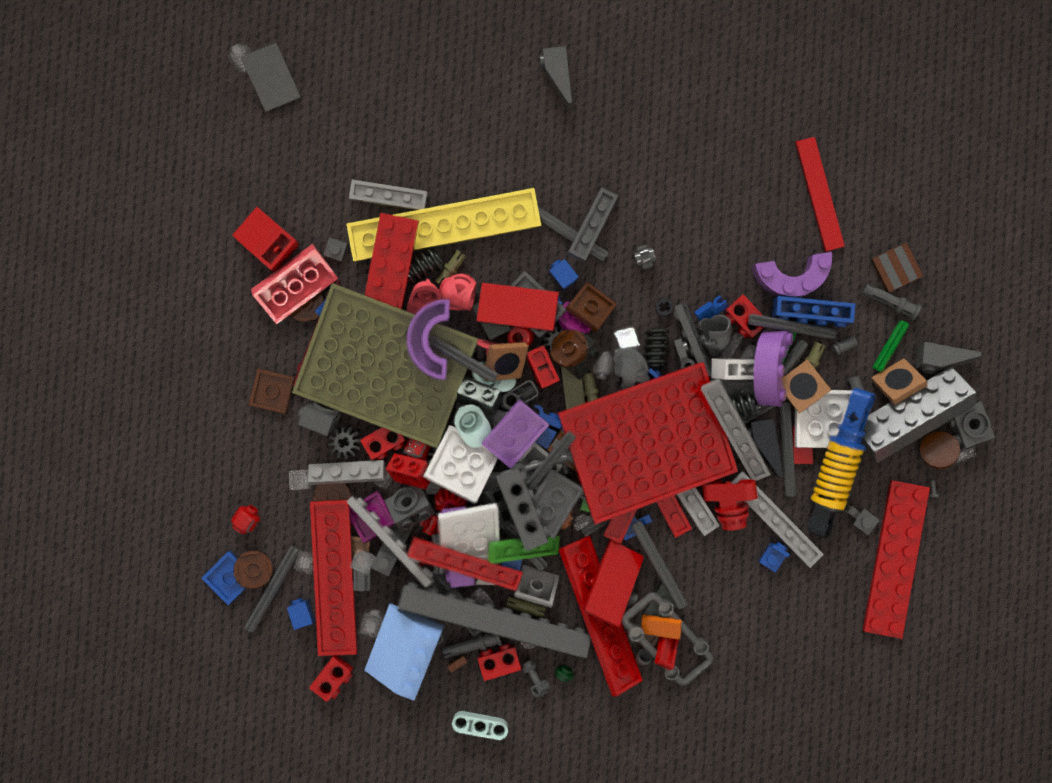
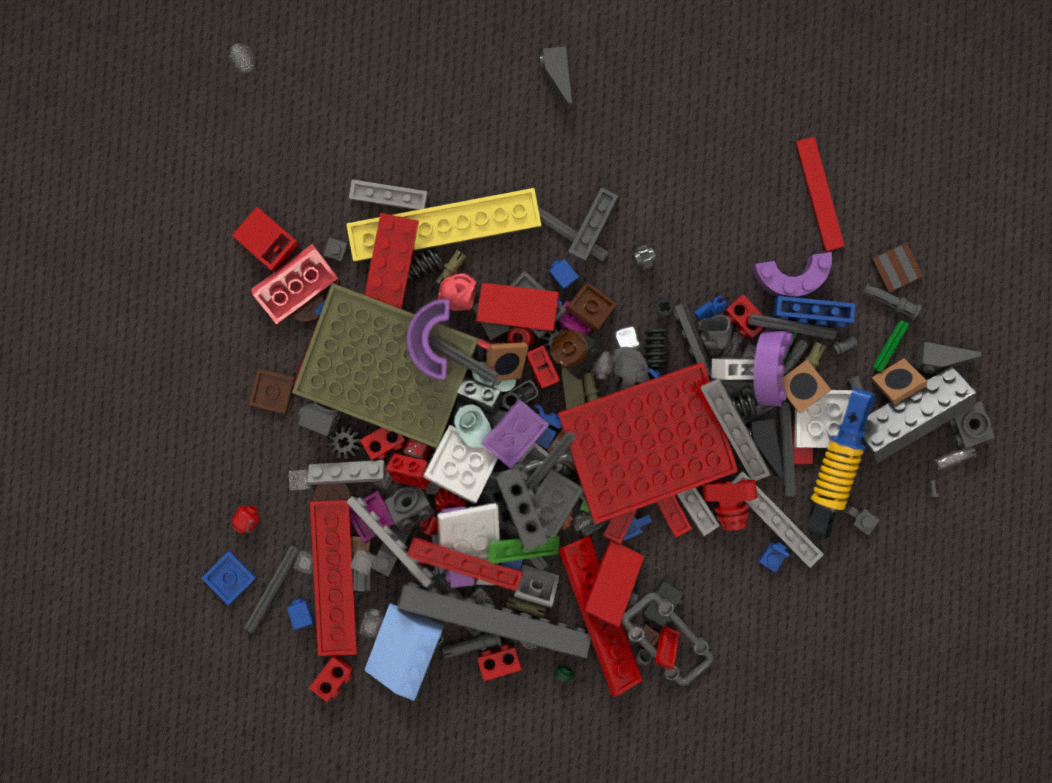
reddish brown tile [234,551,273,590] -> none
dark grey tile [240,42,301,111] -> none
coral piece [407,279,442,315] -> none
reddish brown tile [447,653,468,673] -> none
light aqua beam [452,711,508,740] -> none
dark grey bar [522,659,550,697] -> none
dark grey axle [632,521,687,609] -> none
orange tile [641,614,682,639] -> none
dark grey plate [673,339,695,369] -> none
red plate [862,480,930,639] -> none
reddish brown tile [920,431,960,470] -> none

